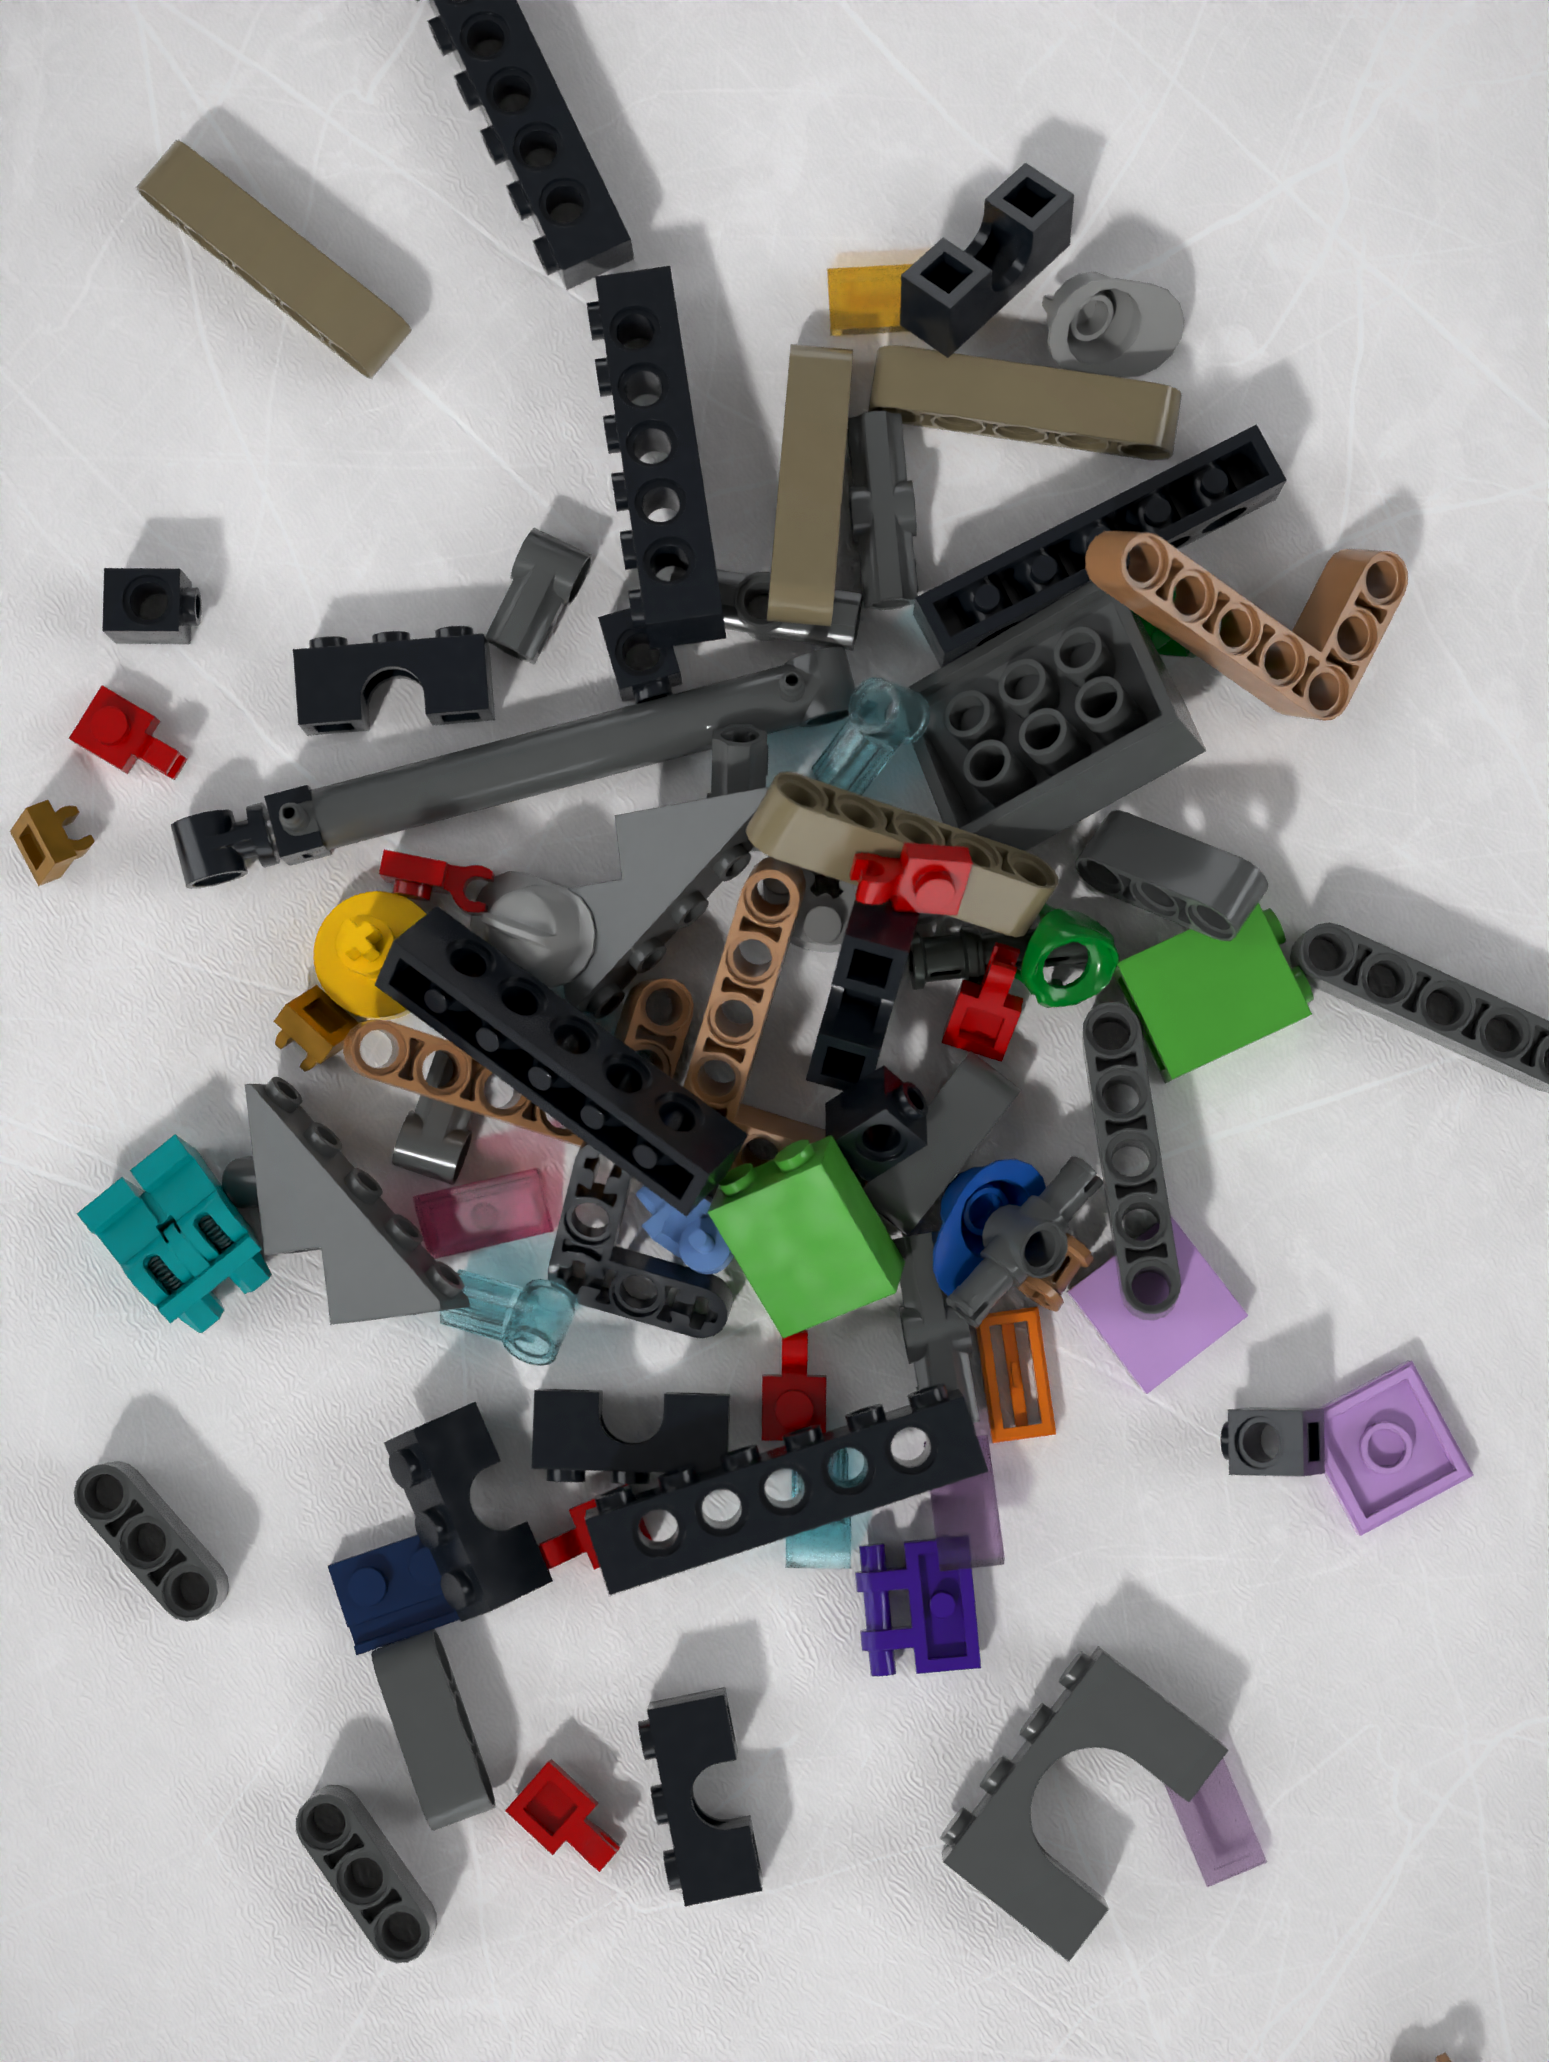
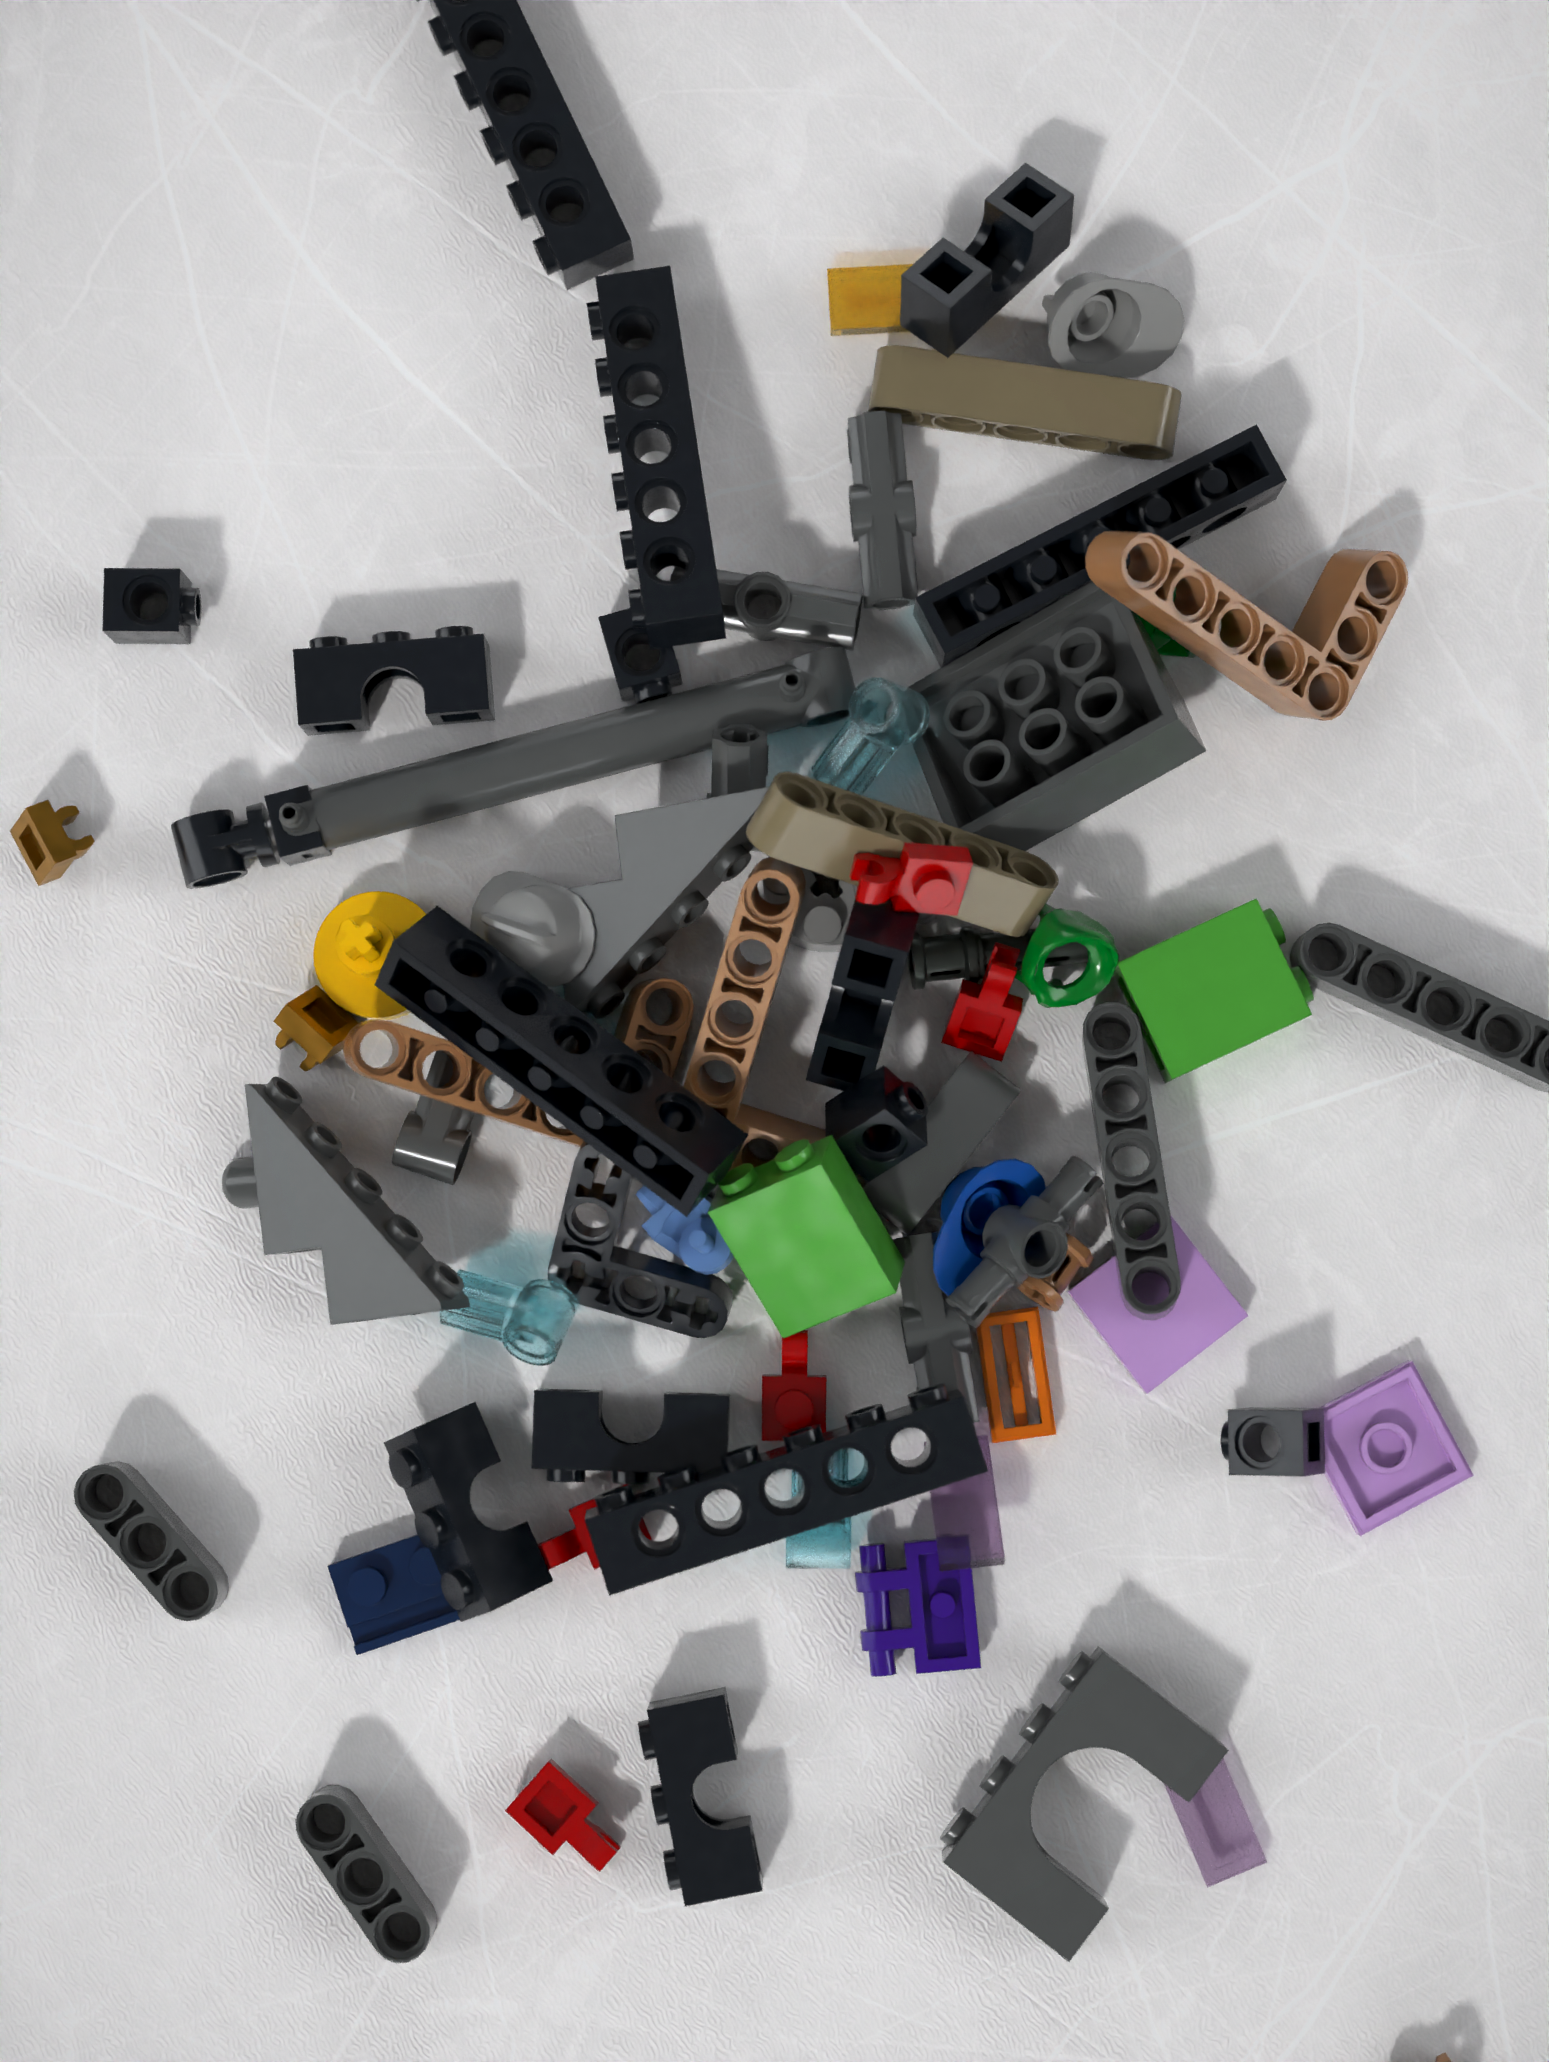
red plate [69,685,188,780] -> none
teal hips [77,1134,272,1333] -> none
dark tan beam [136,140,412,379] -> none
dark grey beam [371,1629,496,1831] -> none
red plate [379,849,495,916] -> none
clear pink slope [412,1168,555,1259] -> none
dark grey piece [485,528,592,665] -> none
dark tan beam [767,344,853,626] -> none
dark grey beam [1075,810,1268,941] -> none

